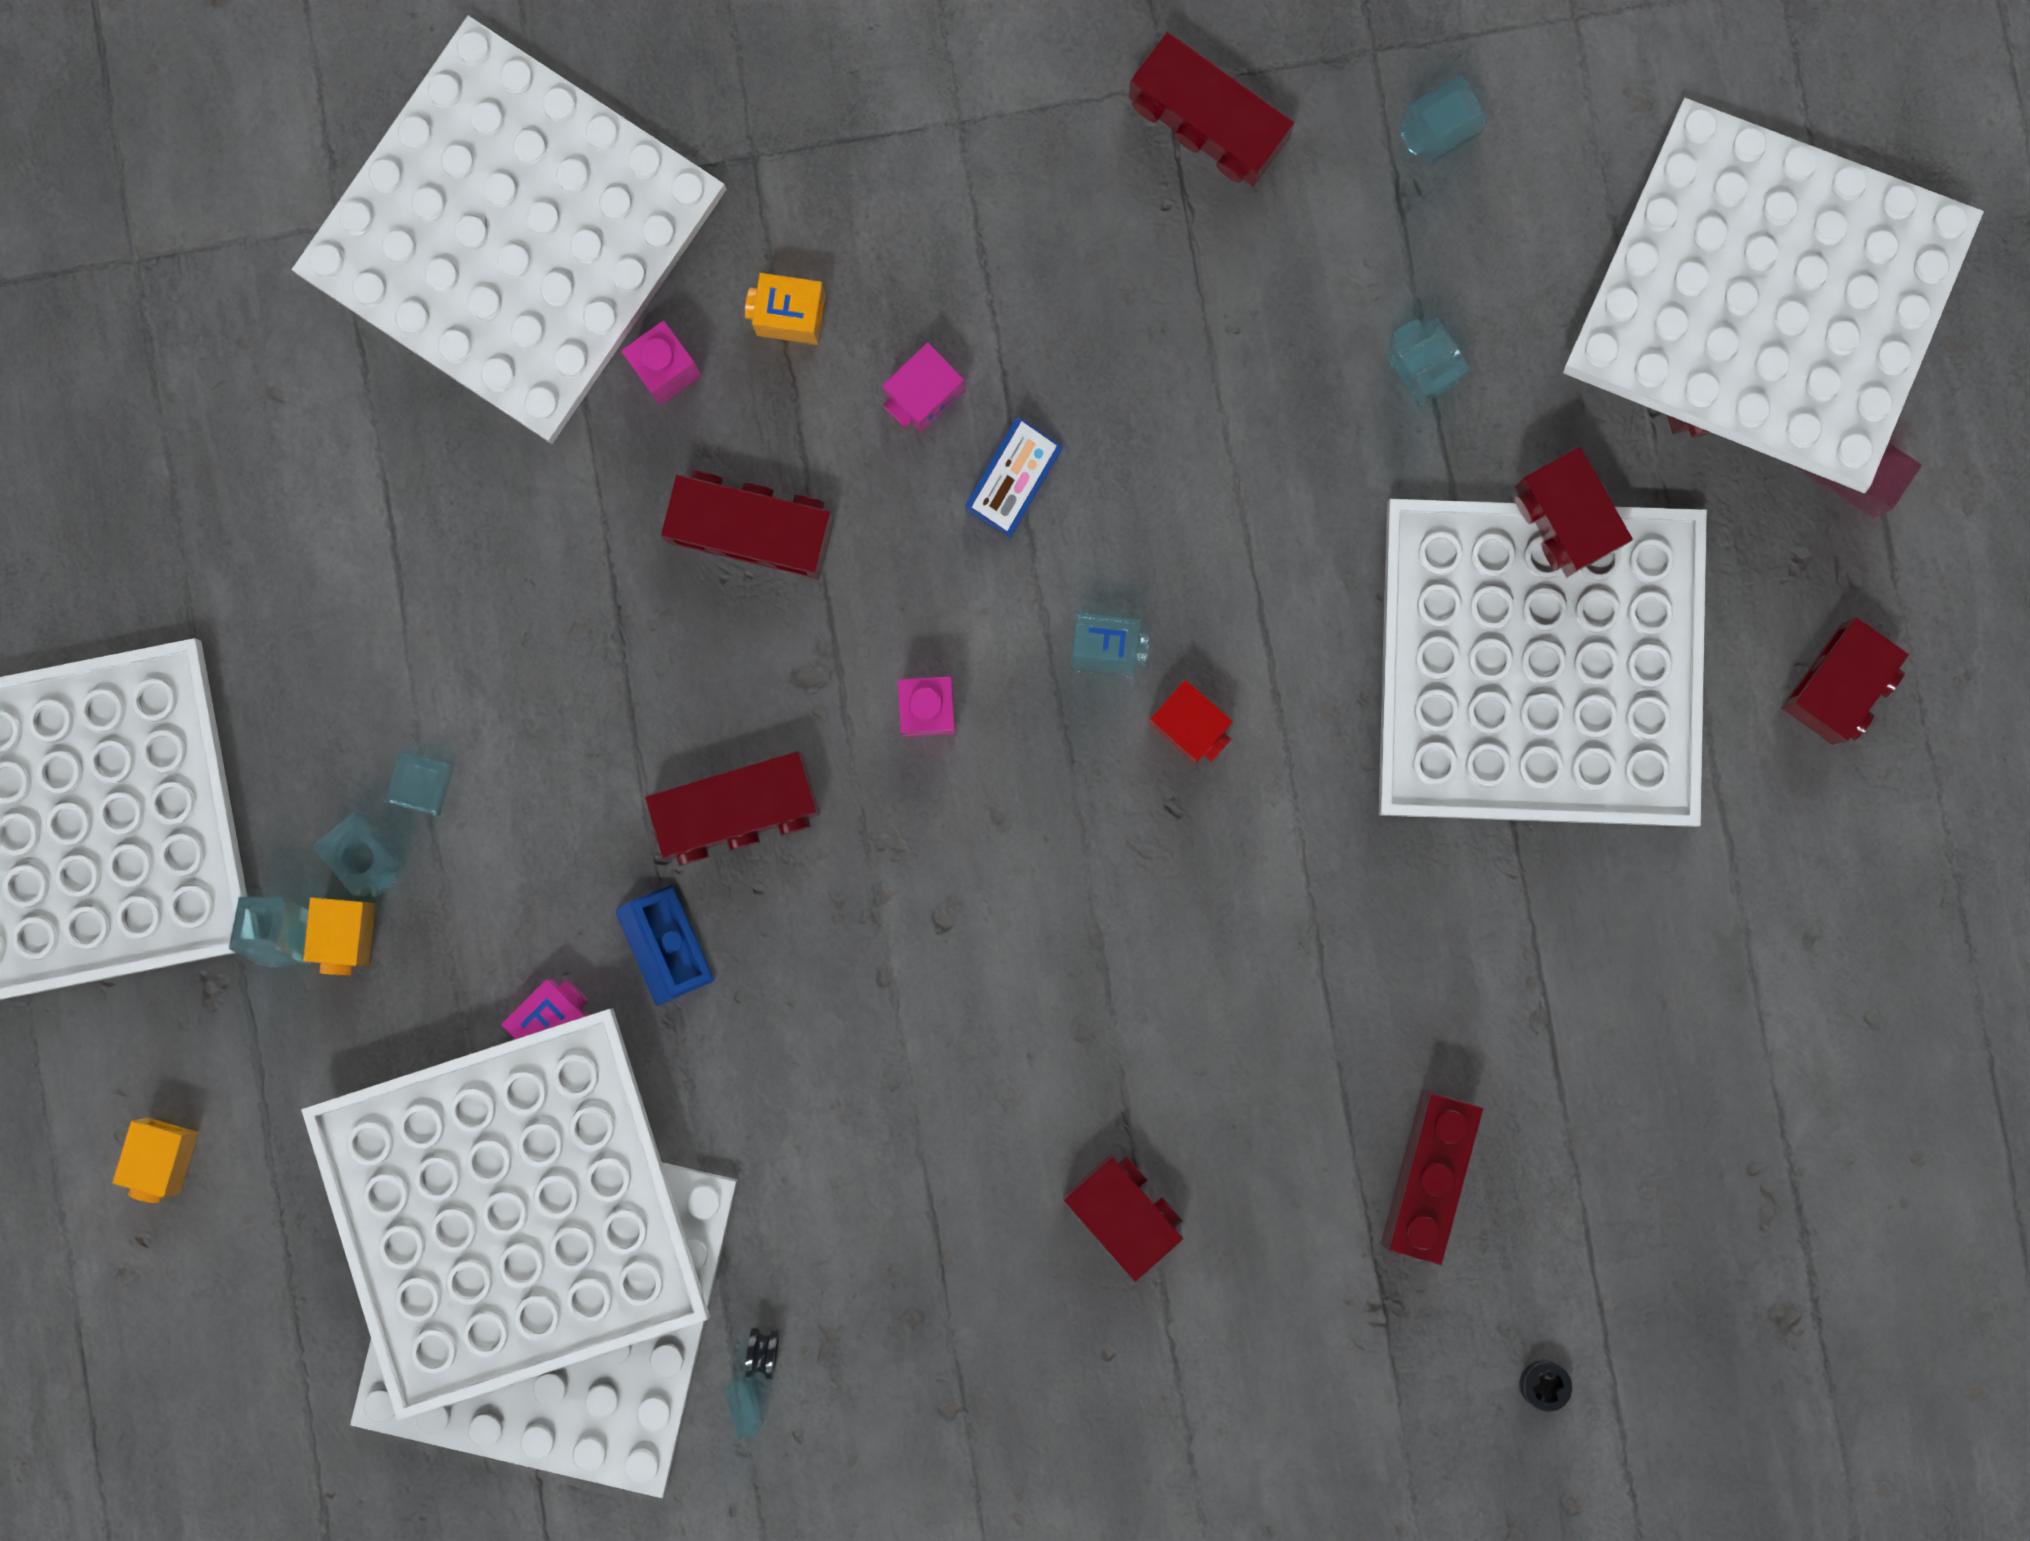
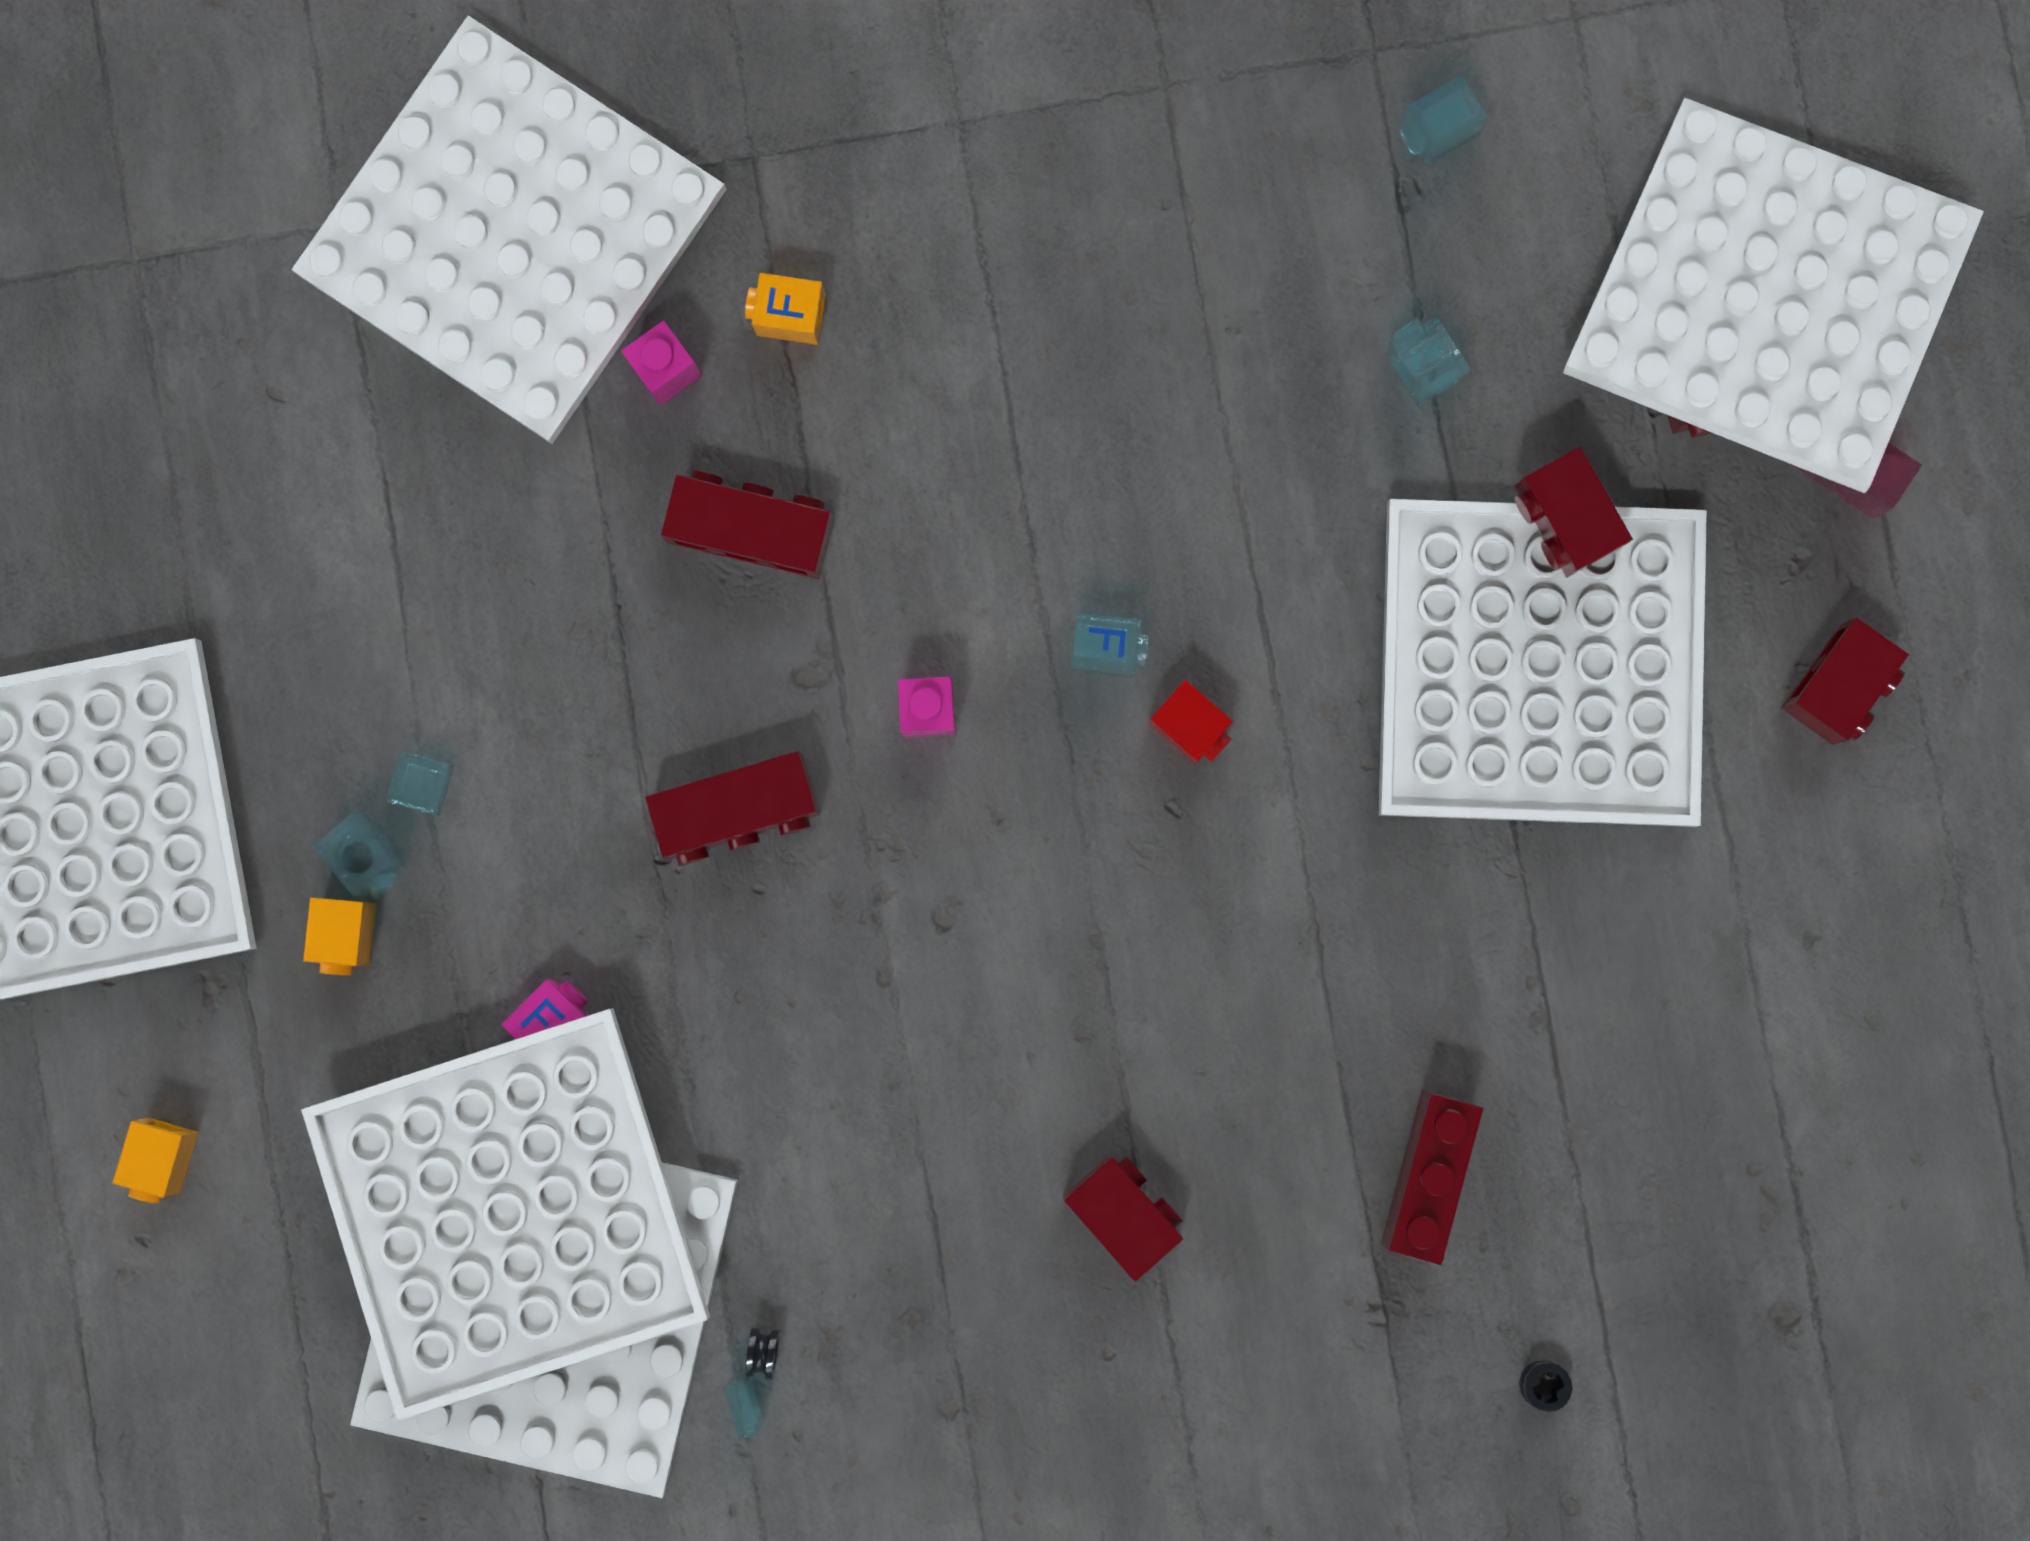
clear light blue brick [229,897,310,967] -> none
blue slope [616,885,715,1006] -> none
dark pink brick [882,342,966,433] -> none
slope [965,416,1063,538] -> none
dark red brick [1129,31,1295,187] -> none

